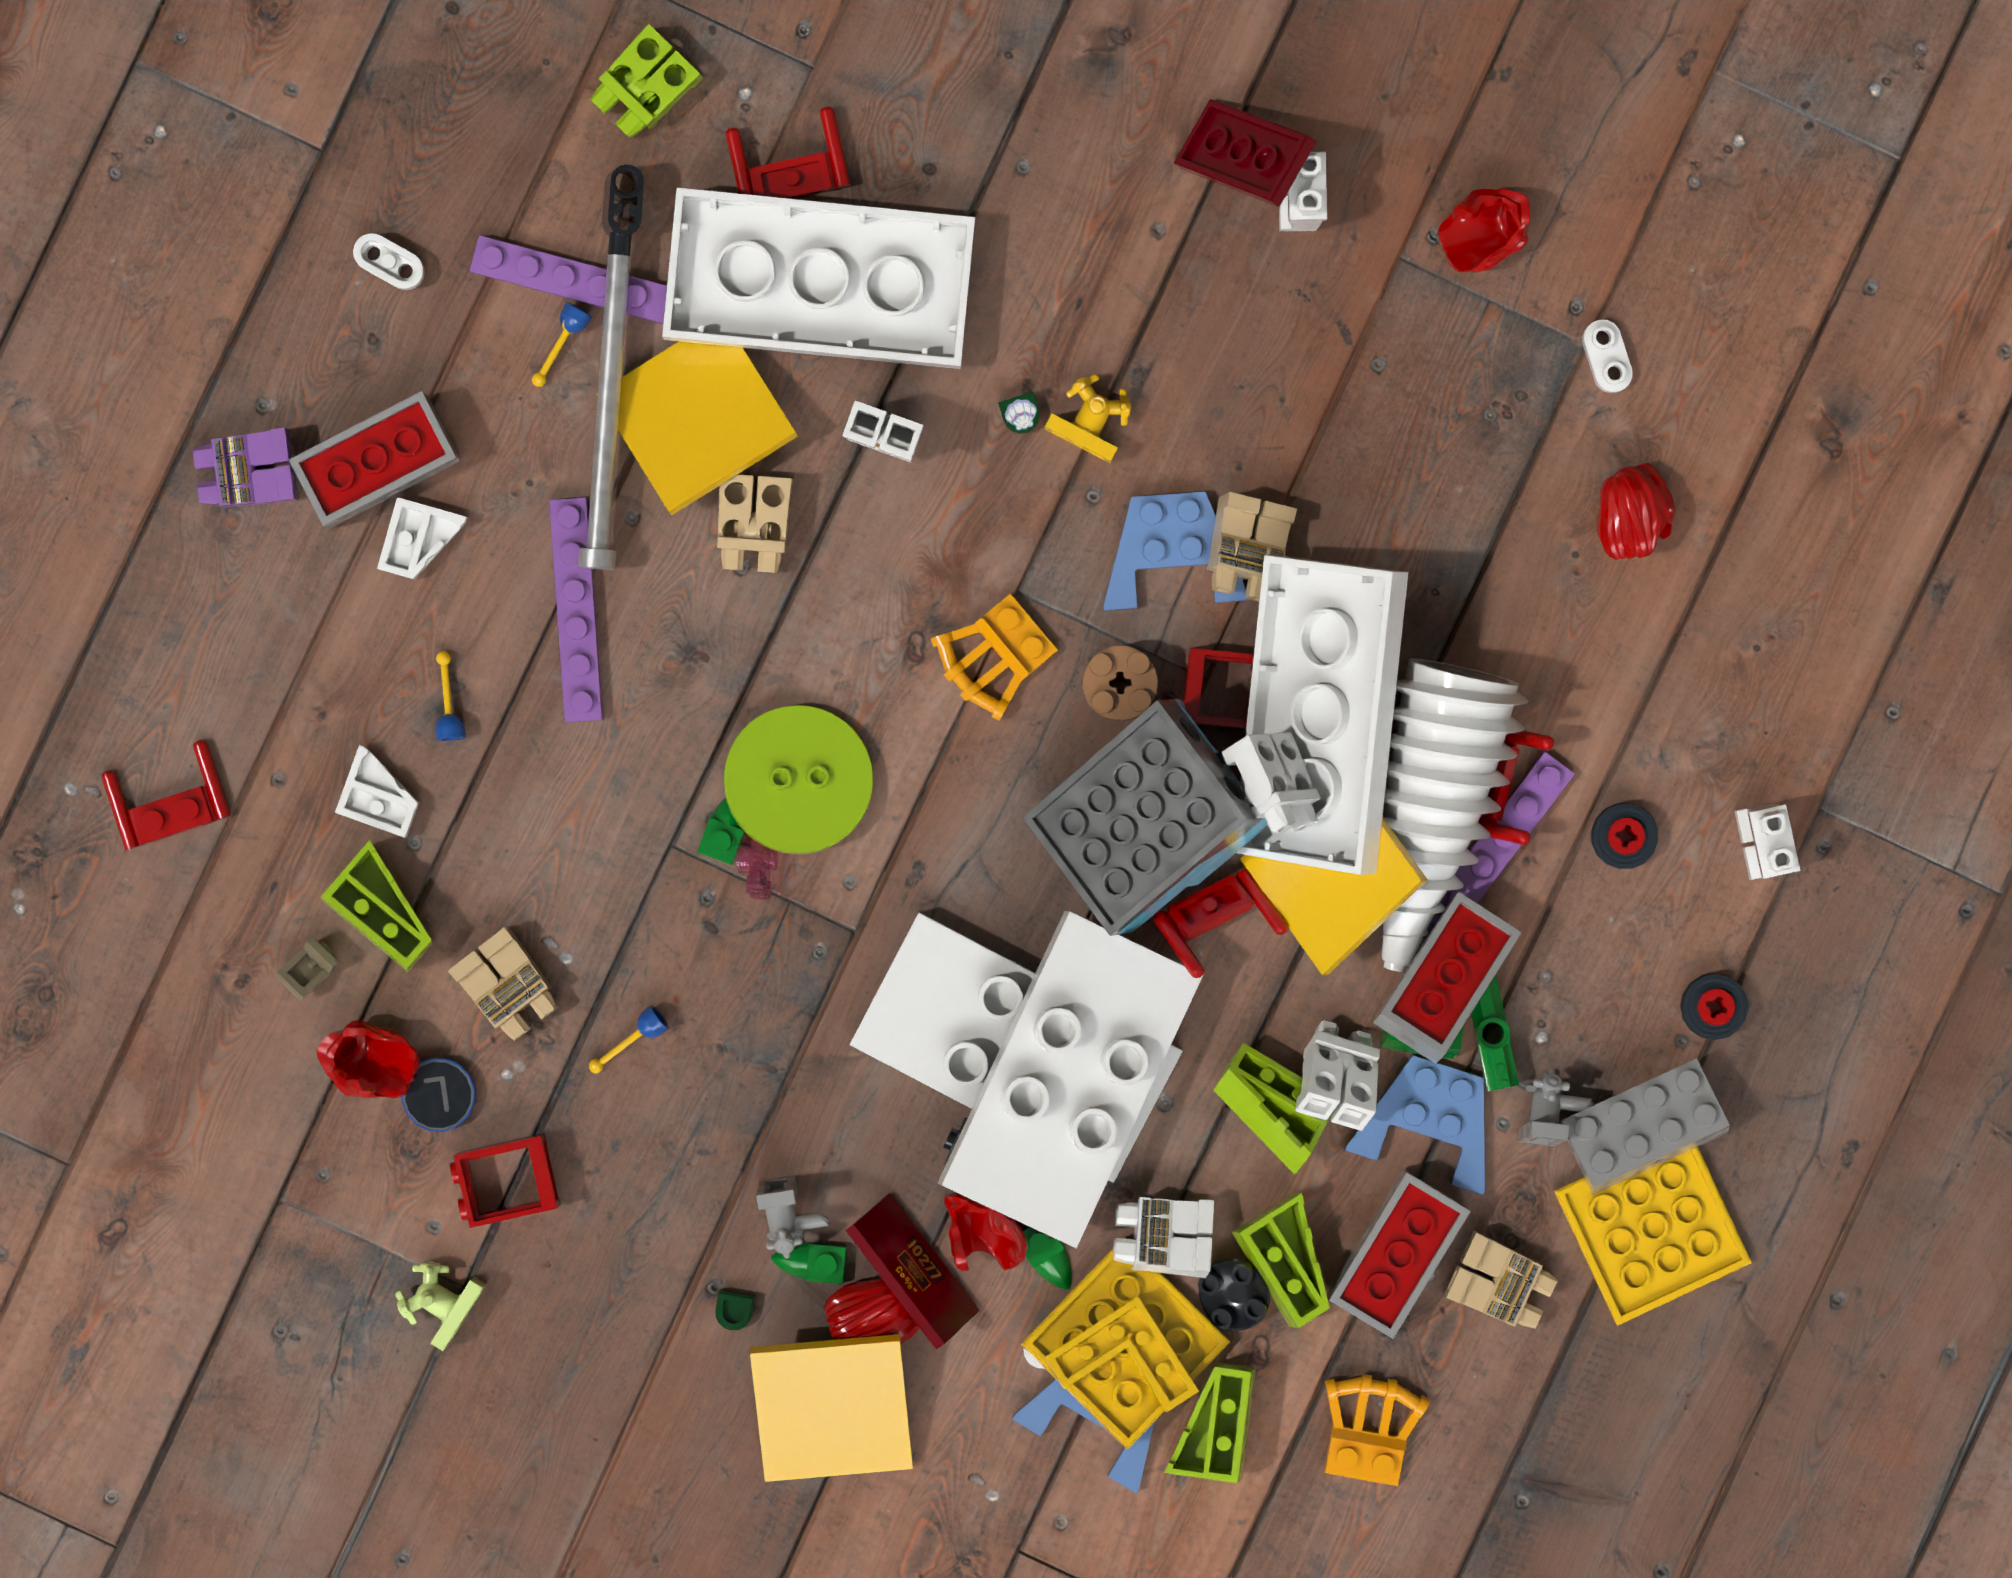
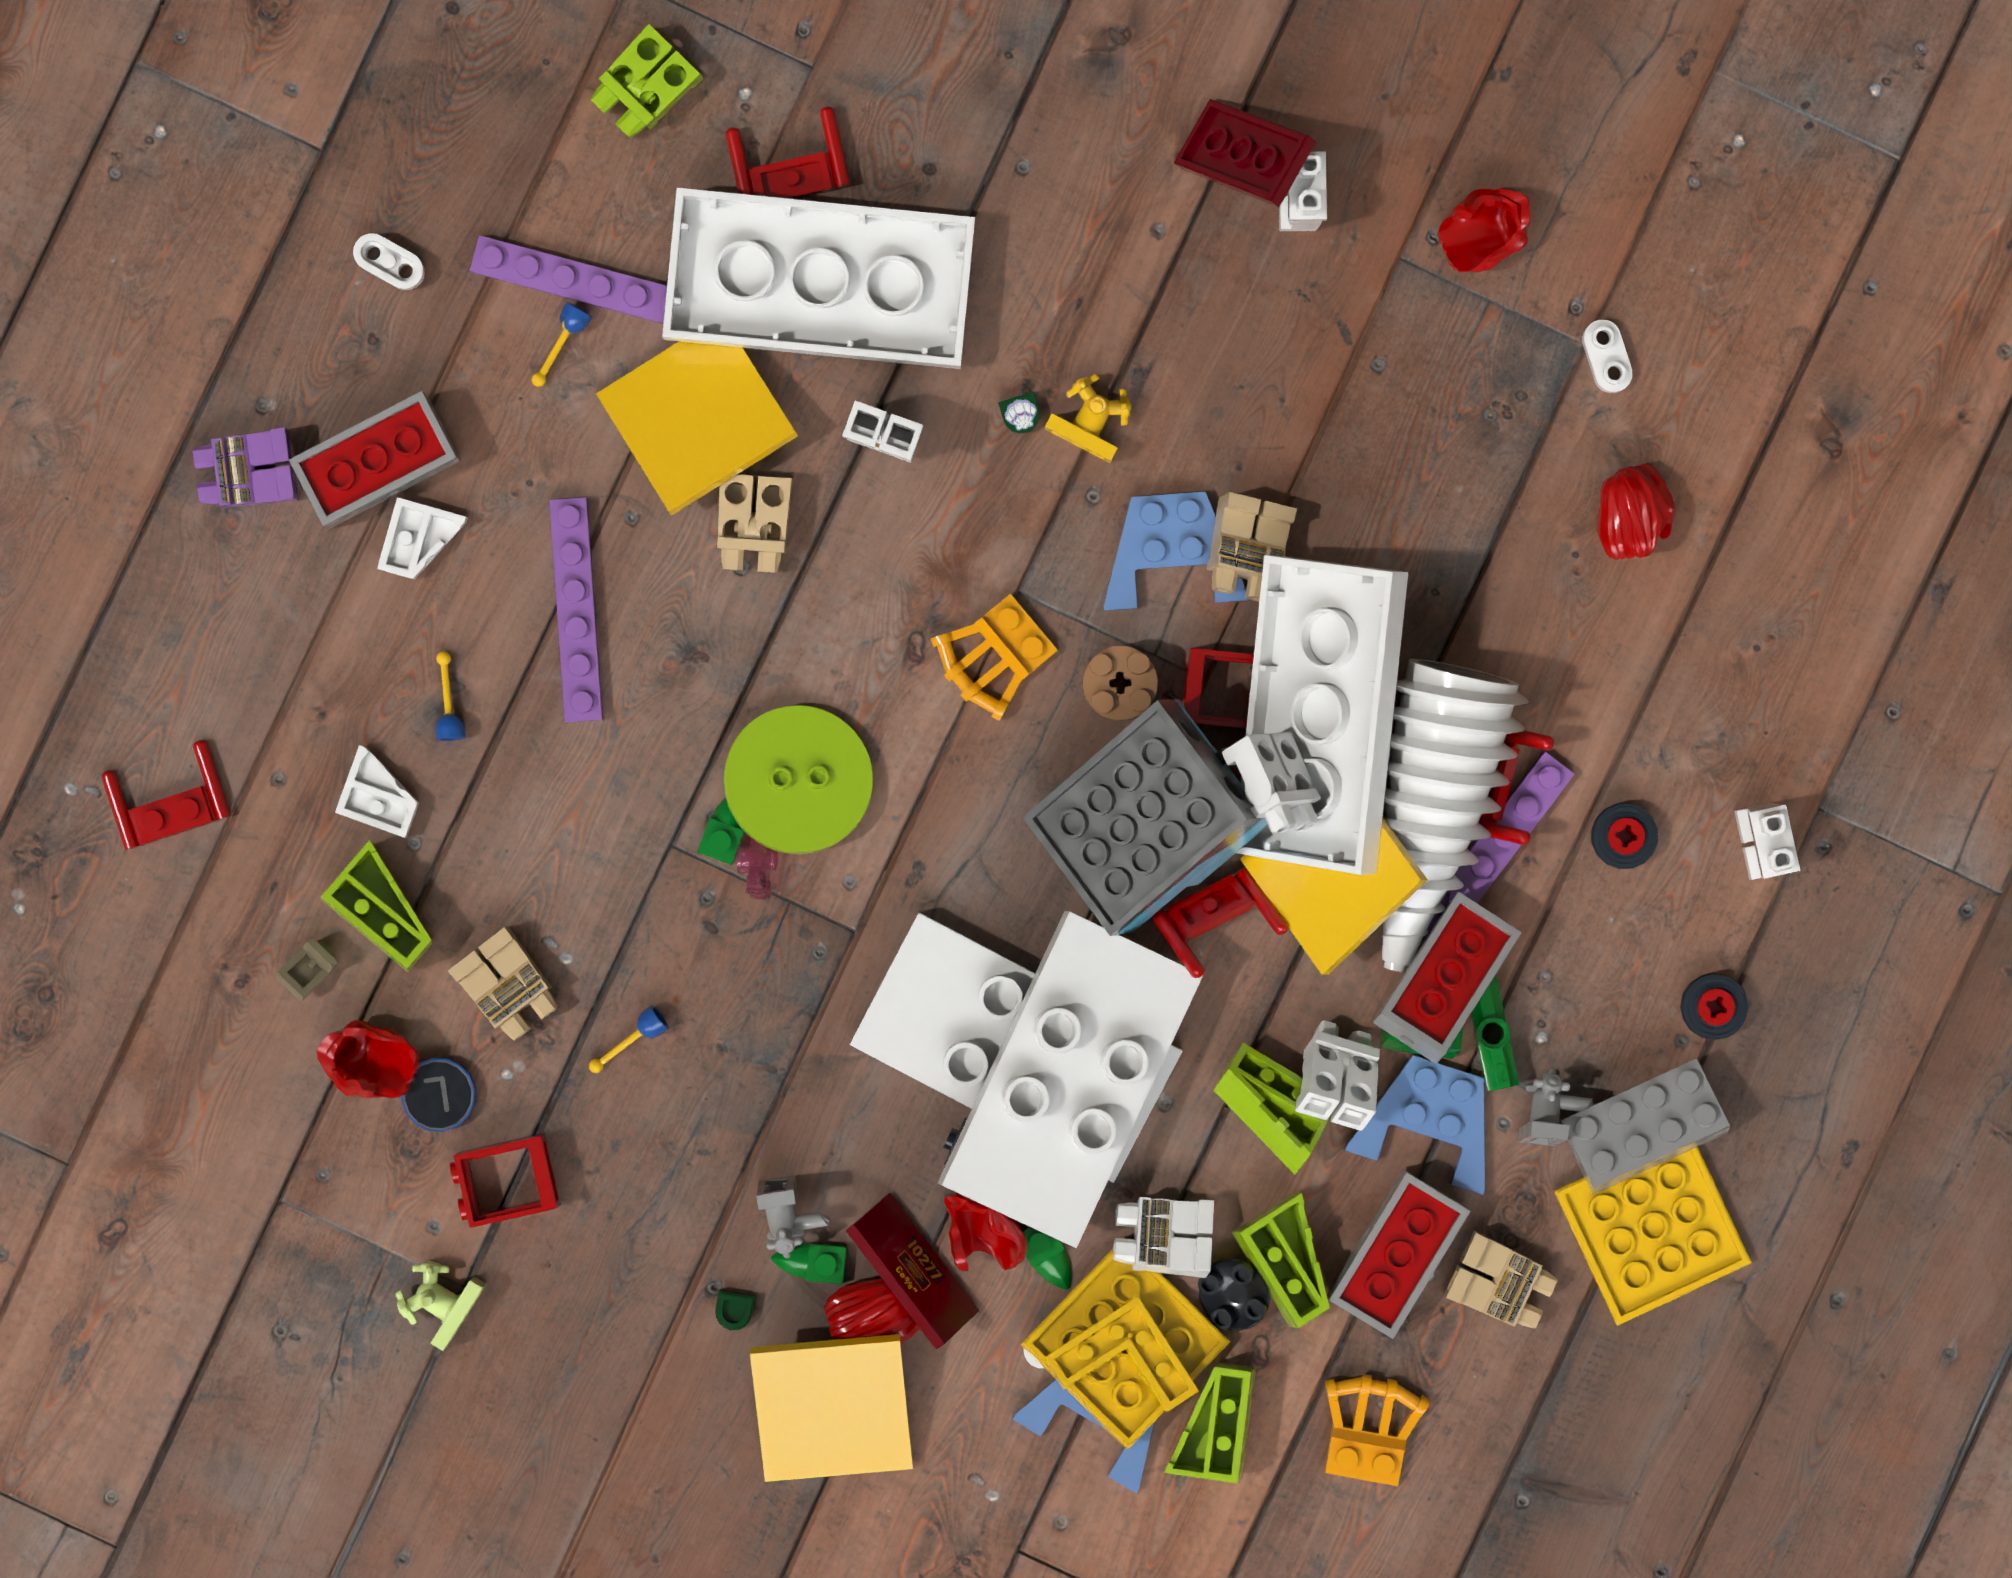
flat silver piece [578,164,644,570] -> none

